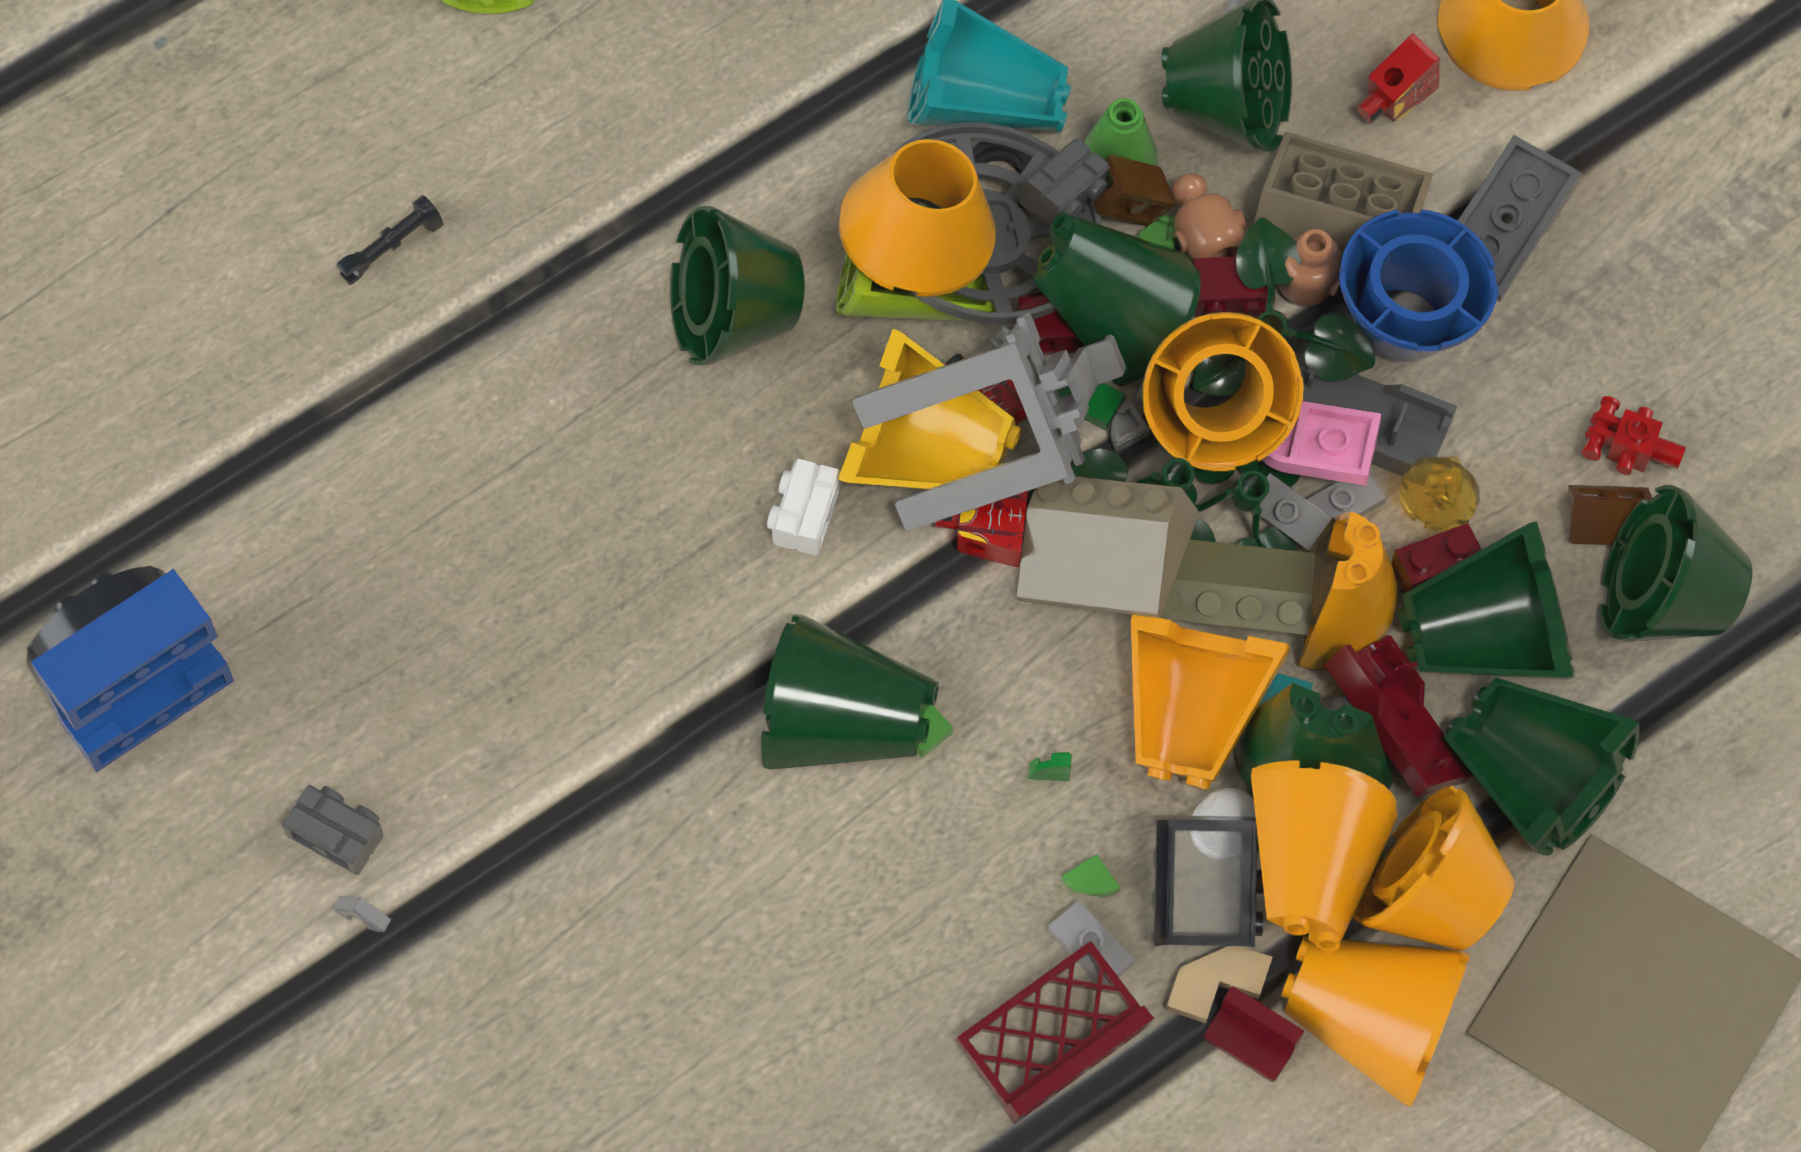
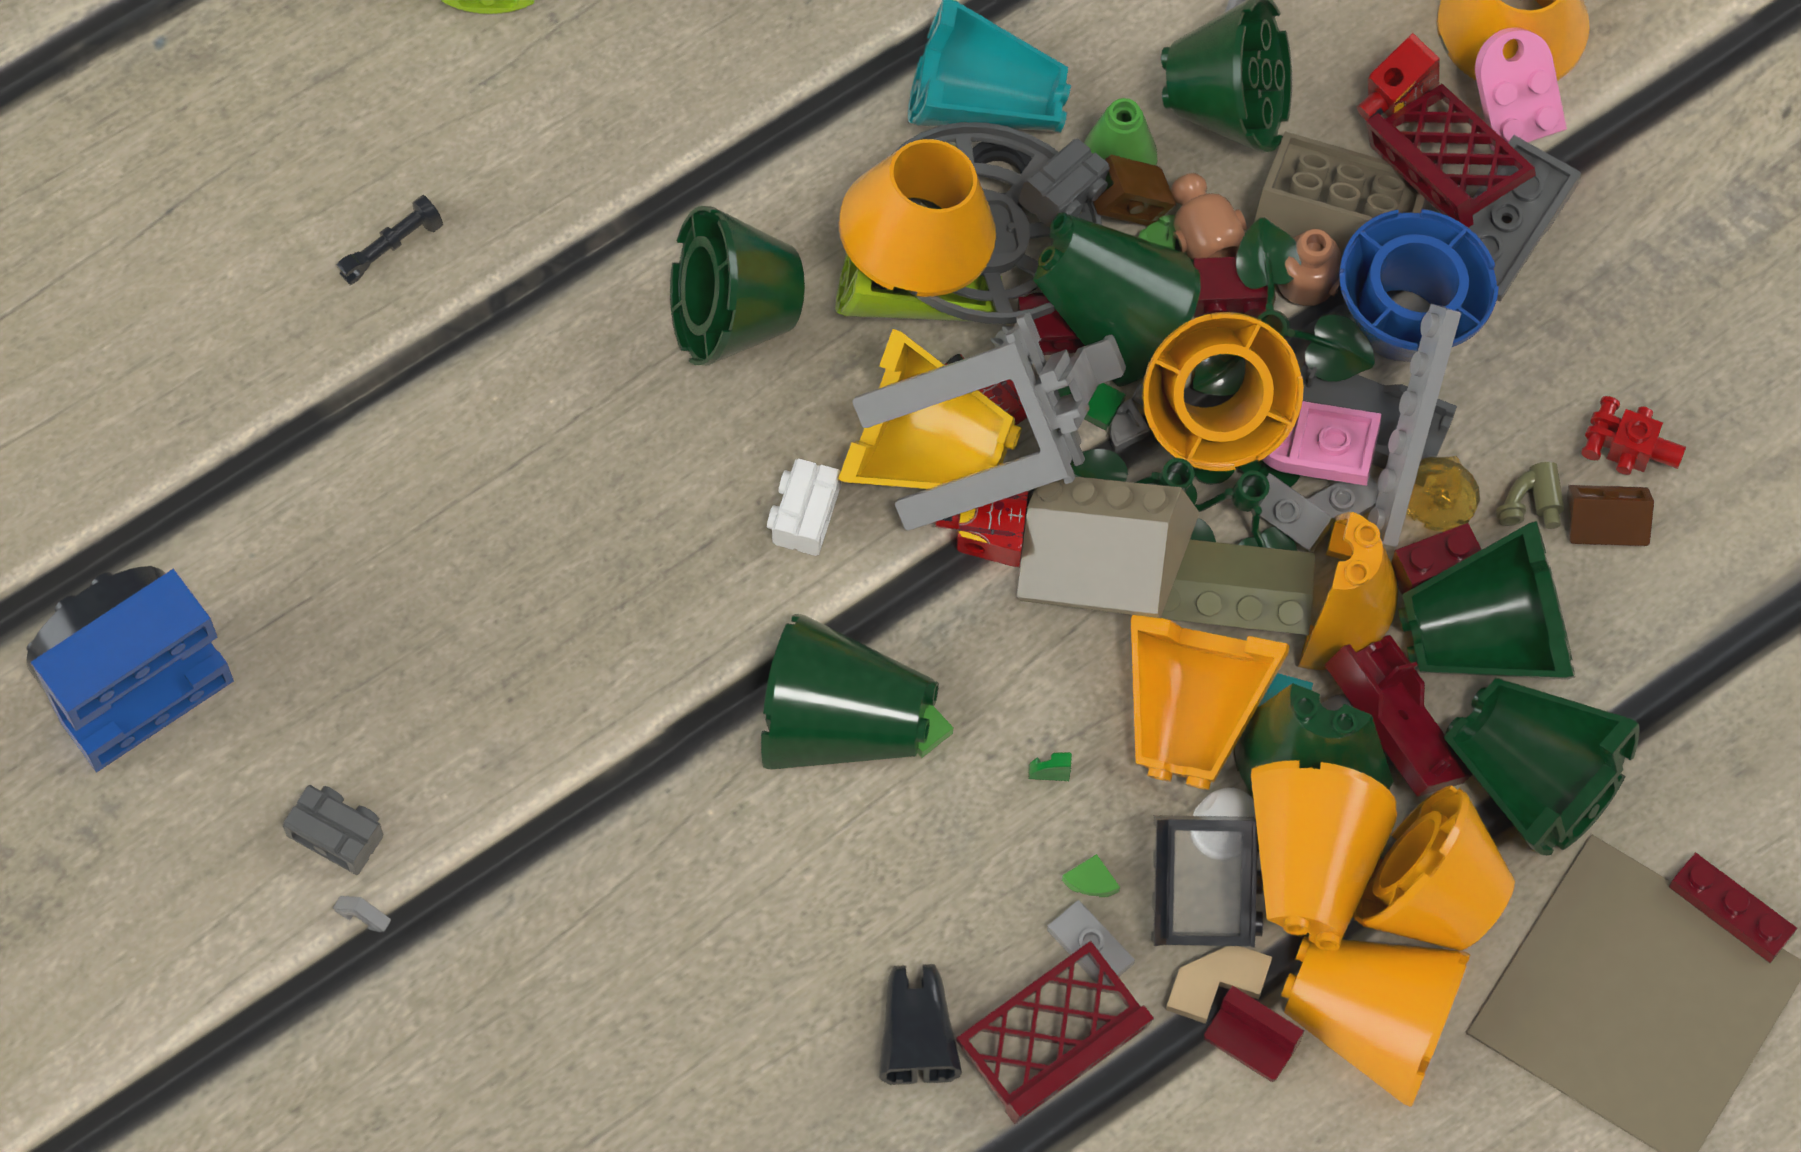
dark green cone [1599,485,1753,642] -> none
none -> black piece [879,964,962,1085]
none -> dark red fence [1366,84,1536,228]
none -> light grey plate [1368,304,1461,547]
none -> bright pink plate [1475,28,1567,151]
none -> olive plant [1495,462,1564,529]
none -> dark red plate [1669,852,1798,963]

